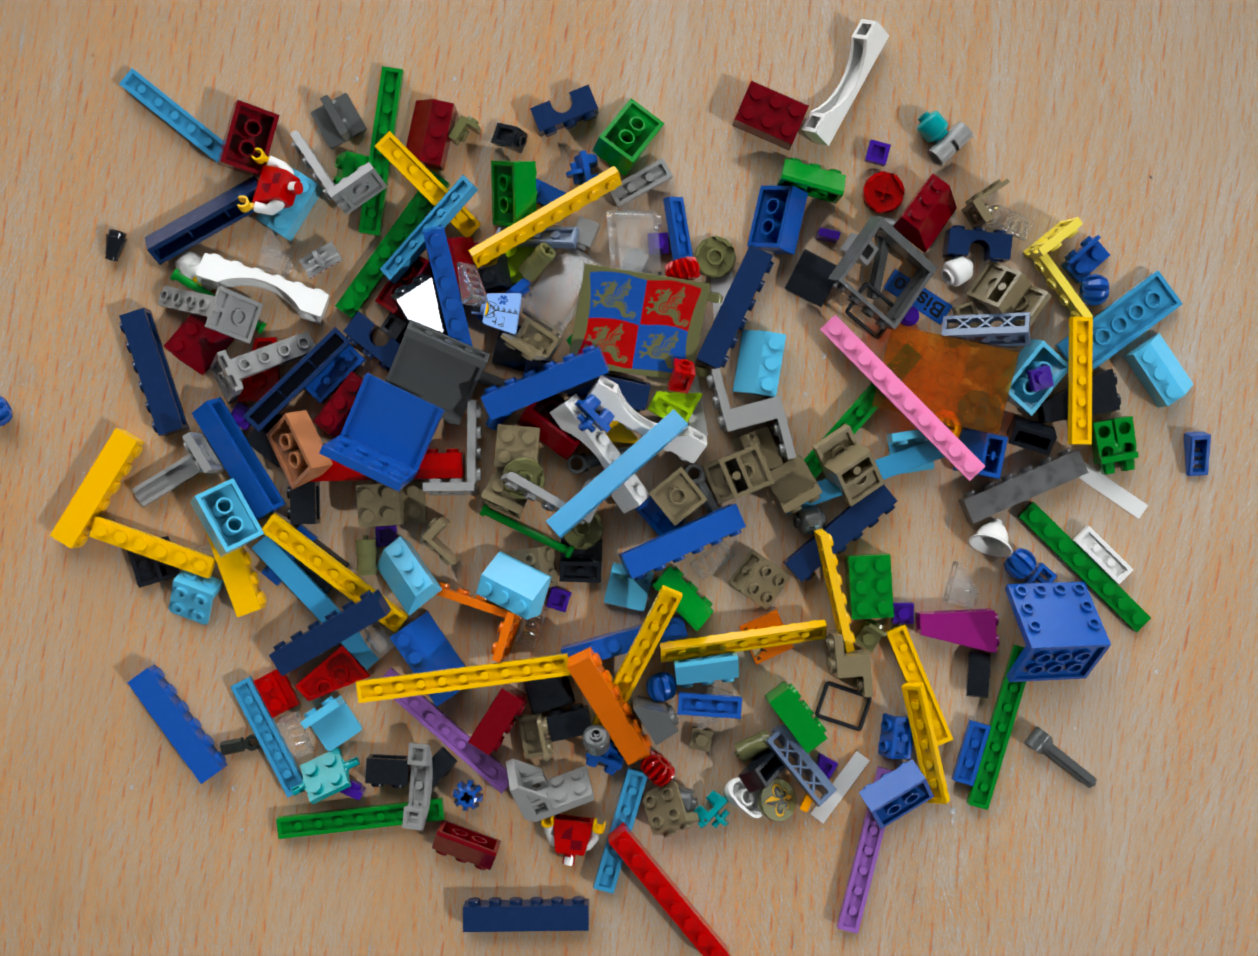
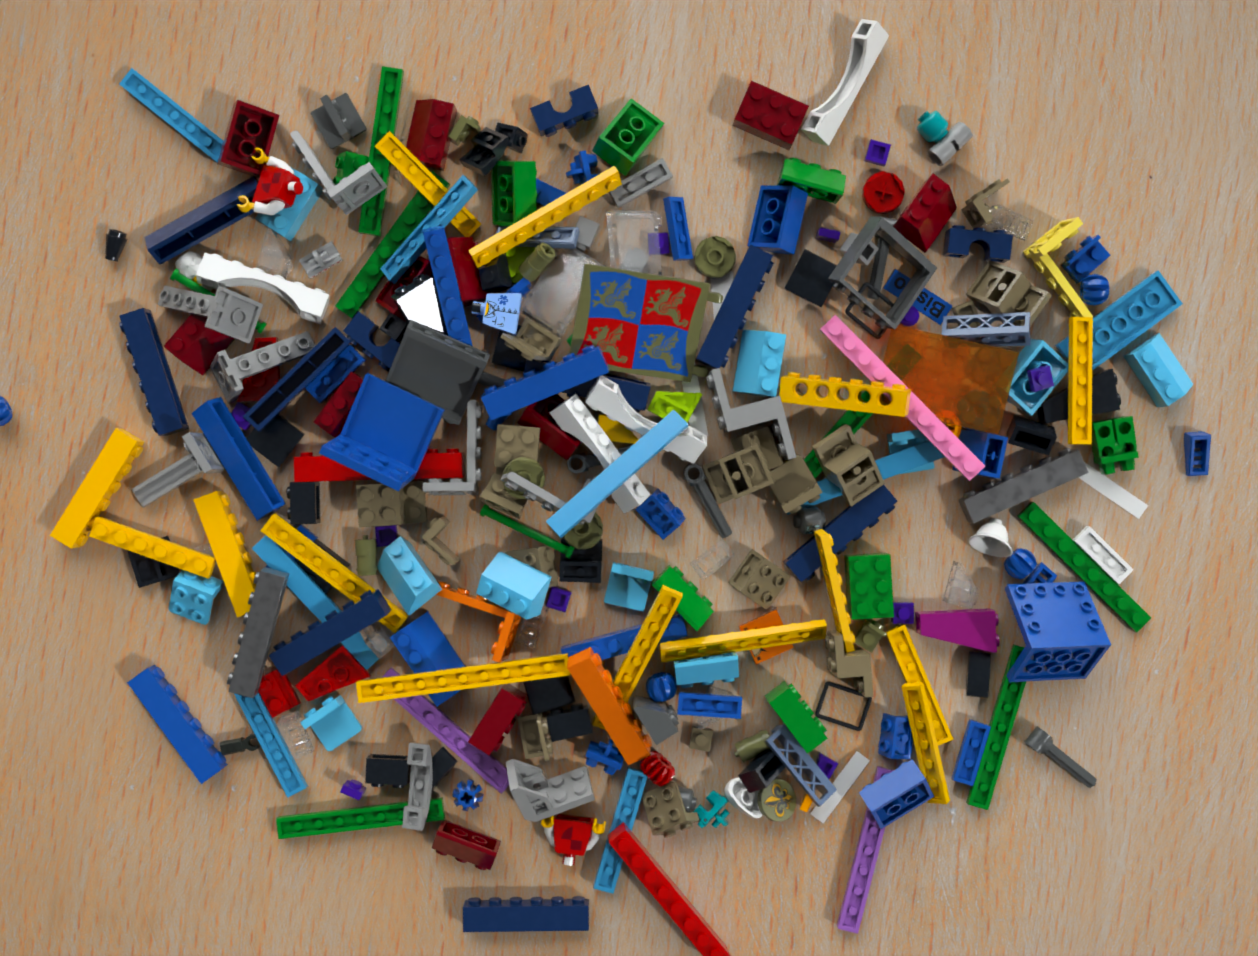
medium azure slope [190,478,264,557] -> none
nougat slope [266,410,333,489] -> none
teal plate [291,747,360,804] -> none
clear slope [457,262,488,307] -> none
blue hips [575,394,615,433] -> none
dark grey head [583,724,611,756] -> none
blue brick [618,504,746,580] -> none
dark tan bracket [649,467,708,526] -> none
red gear [665,256,700,281] -> none
red bracket [667,358,695,394] -> none
white head [941,255,973,287] -> none
none -> flat silver brick [227,567,289,698]
none -> black slope [459,127,509,176]
none -> yellow brick [779,372,911,417]

